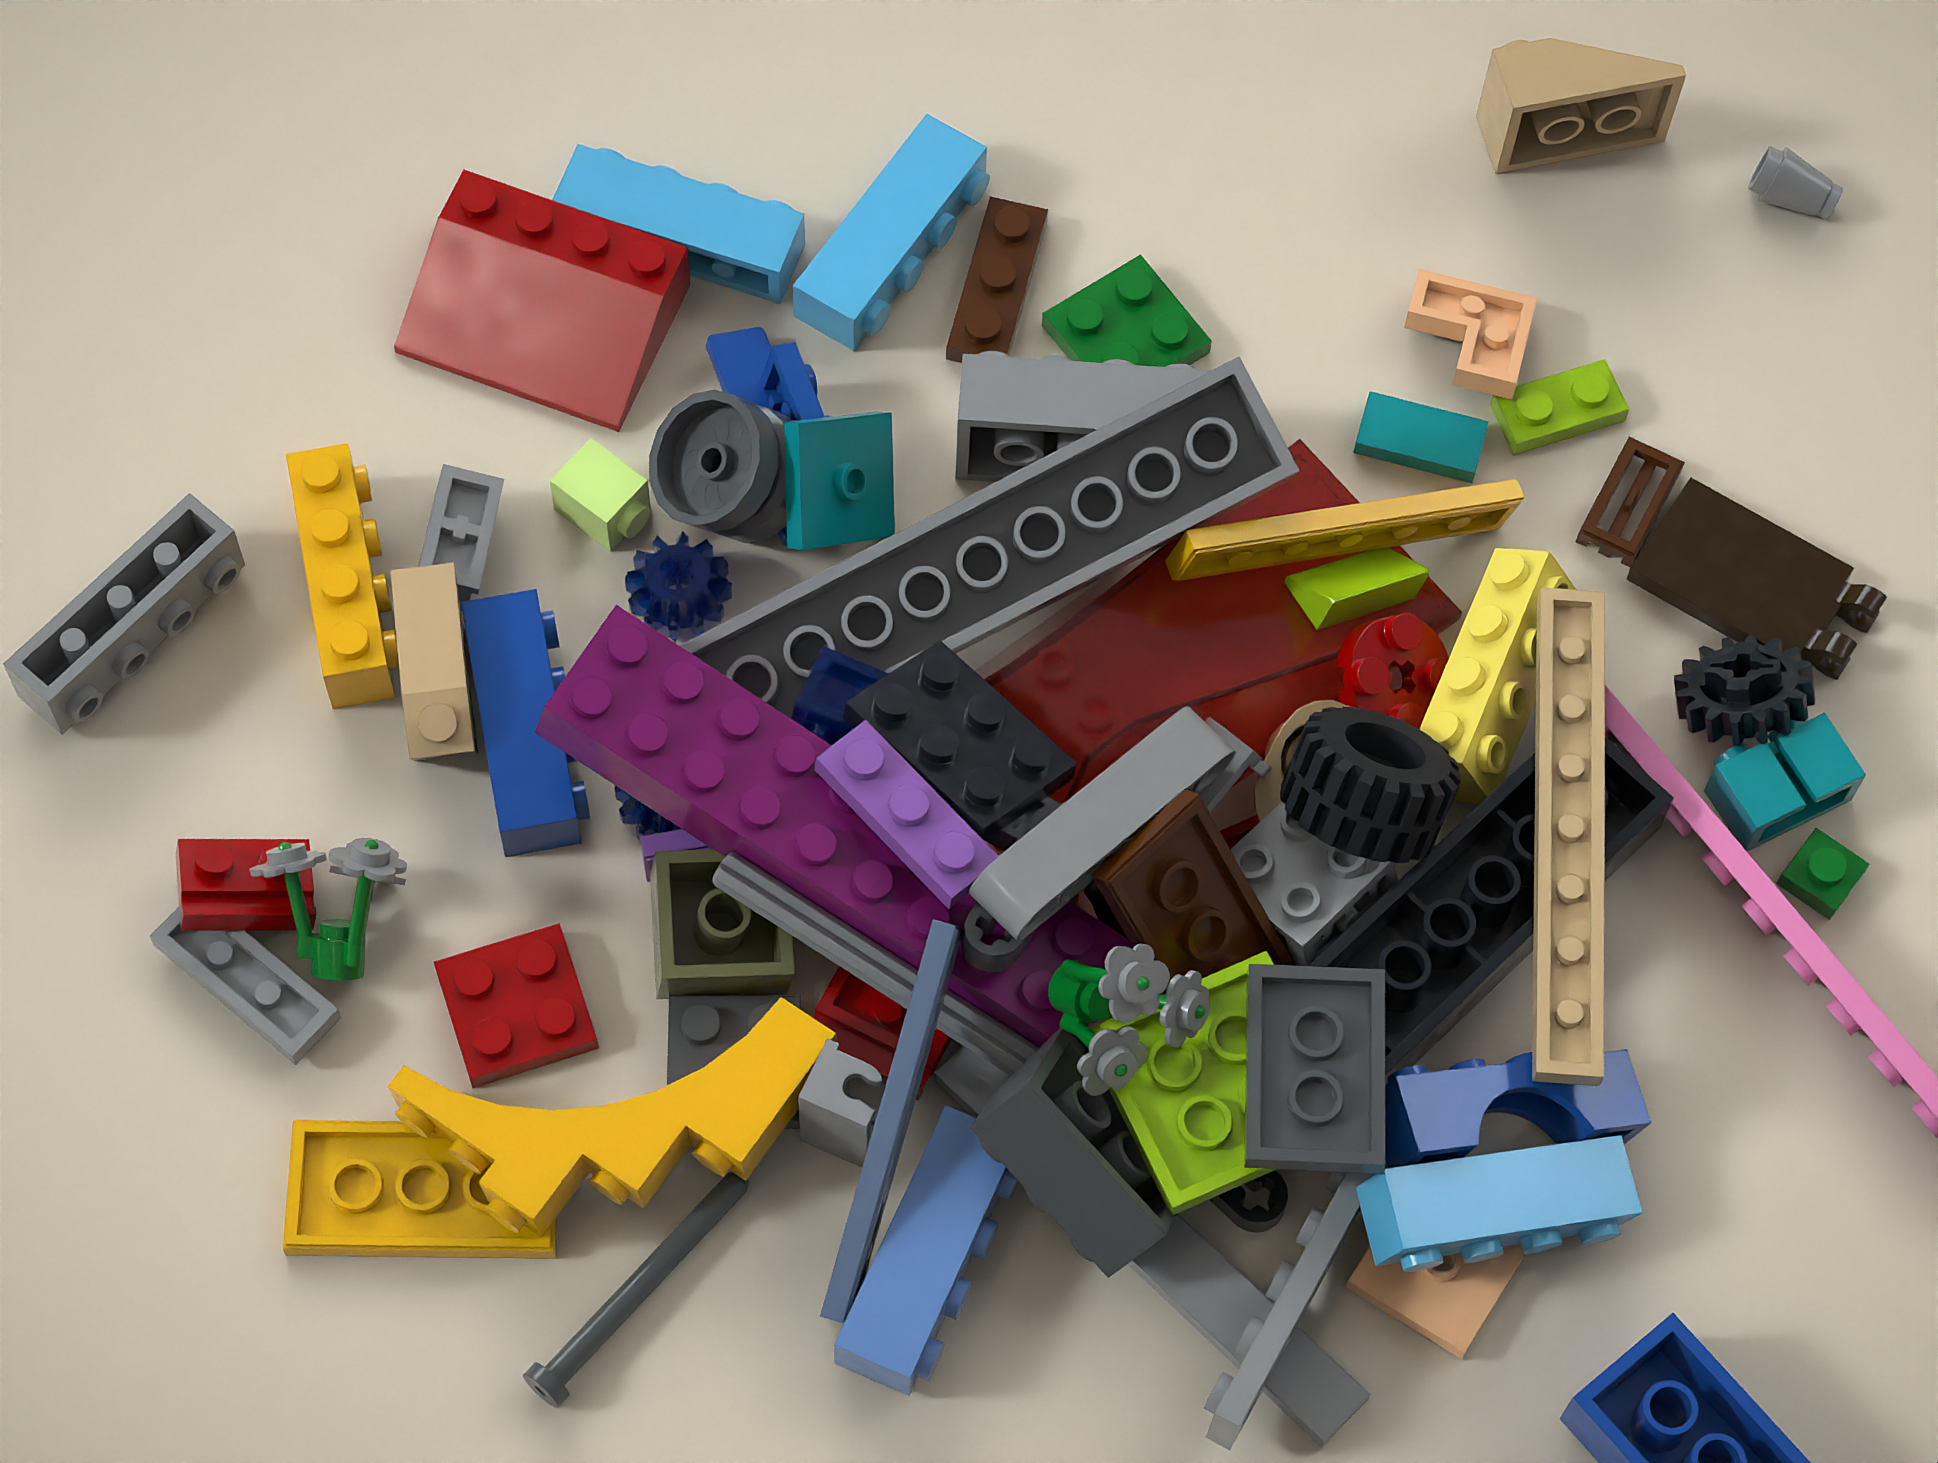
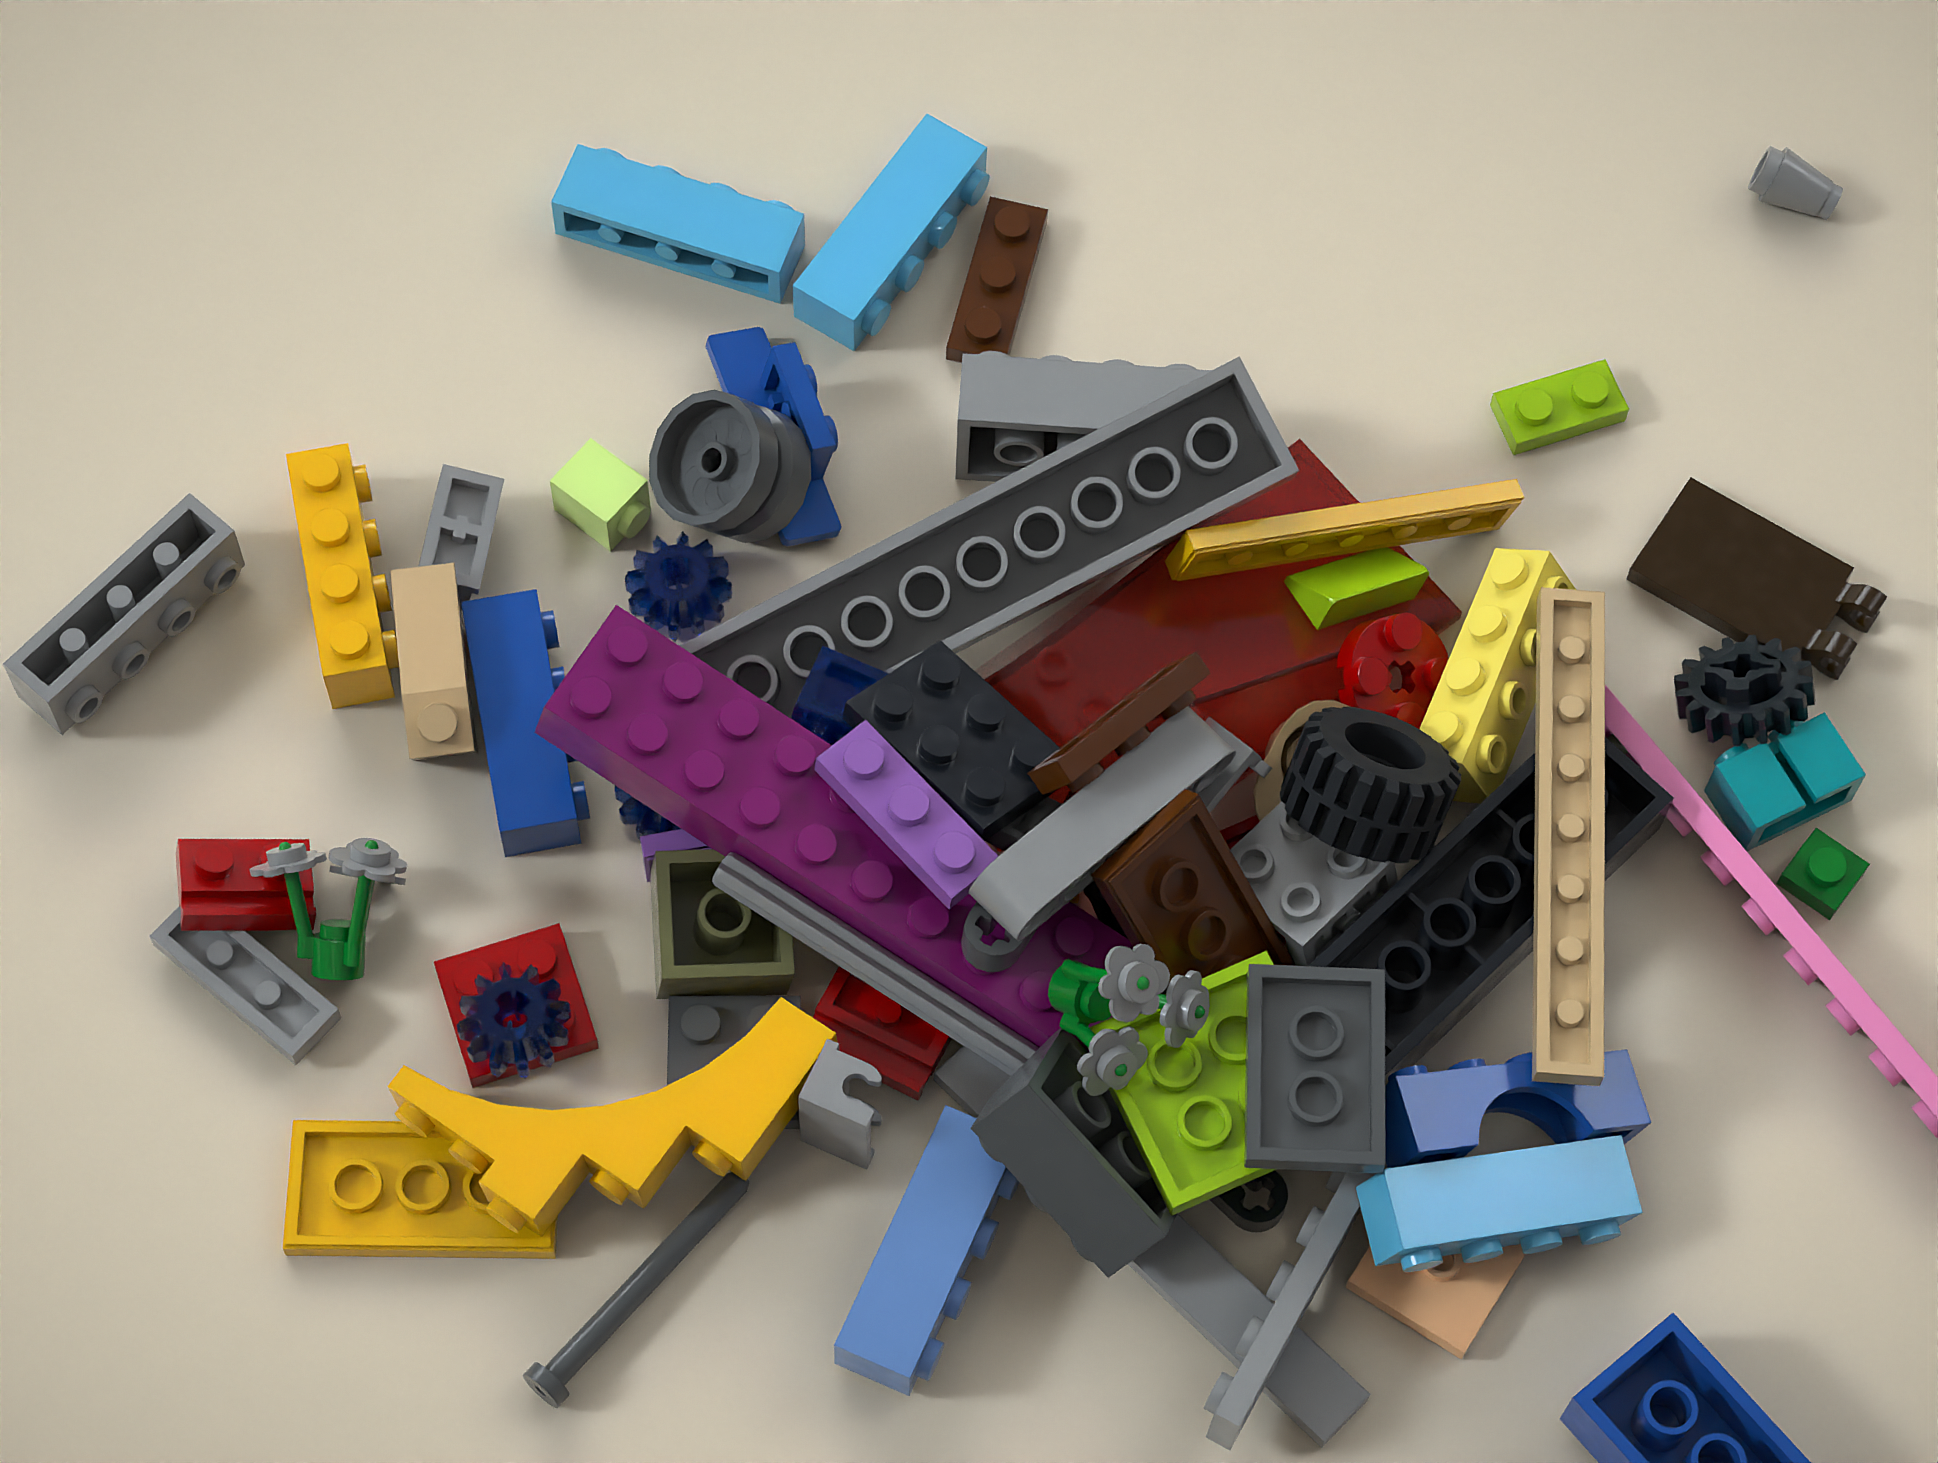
slope [394,169,690,432] -> none
teal plate [784,411,895,550] -> none
sand blue tile [820,919,963,1323] -> none
green plate [1042,254,1212,367] -> none
teal tile [1353,391,1489,483] -> none
light nougat plate [1404,269,1537,400] -> none
tan slope [1476,38,1686,174] -> none
reddish brown tile [1575,437,1685,567] -> none
none -> clear blue gear [457,962,572,1079]
none -> reddish brown plate [1028,652,1211,795]

